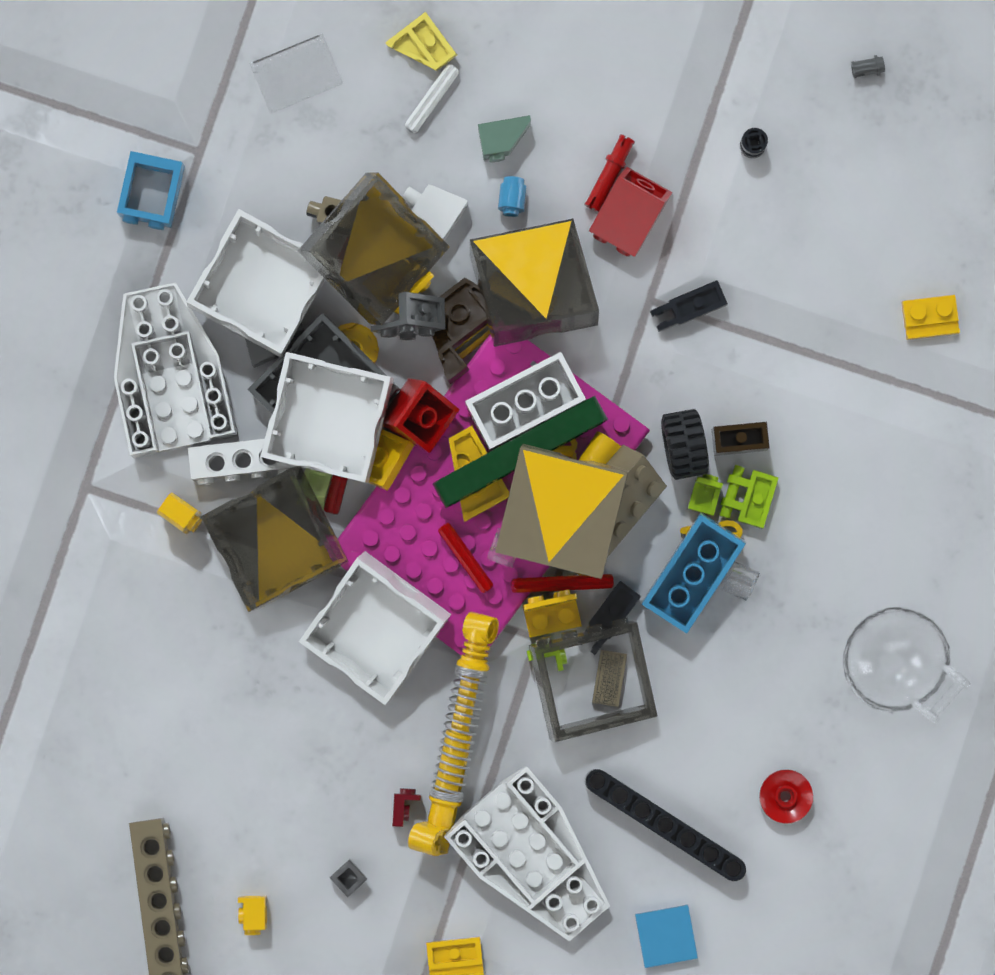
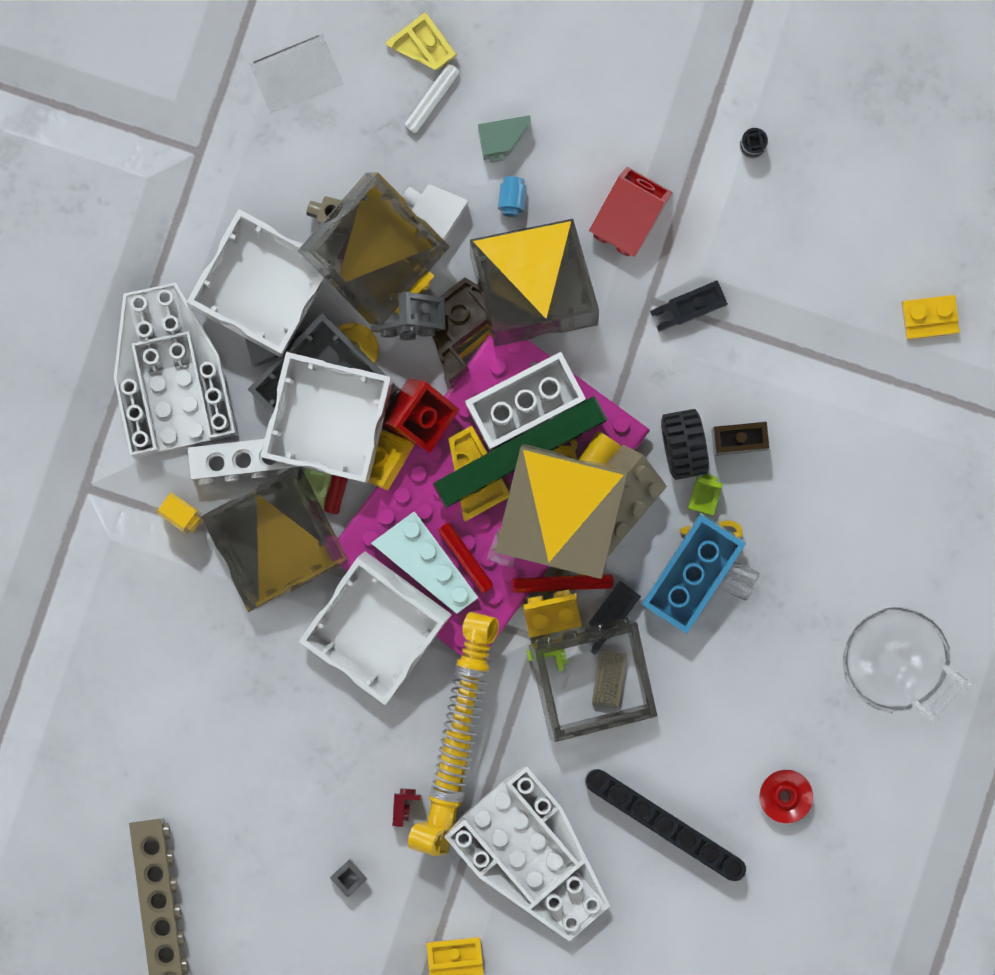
dark azure window [117,151,185,230] -> none
yellow brick [238,896,267,935] -> none
red pin [584,134,635,212] -> none
dark azure tile [635,904,698,968] -> none
lime plate [720,465,779,529] -> none
dark grey pin [851,55,885,78] -> none
none -> light aqua wing [371,511,478,614]

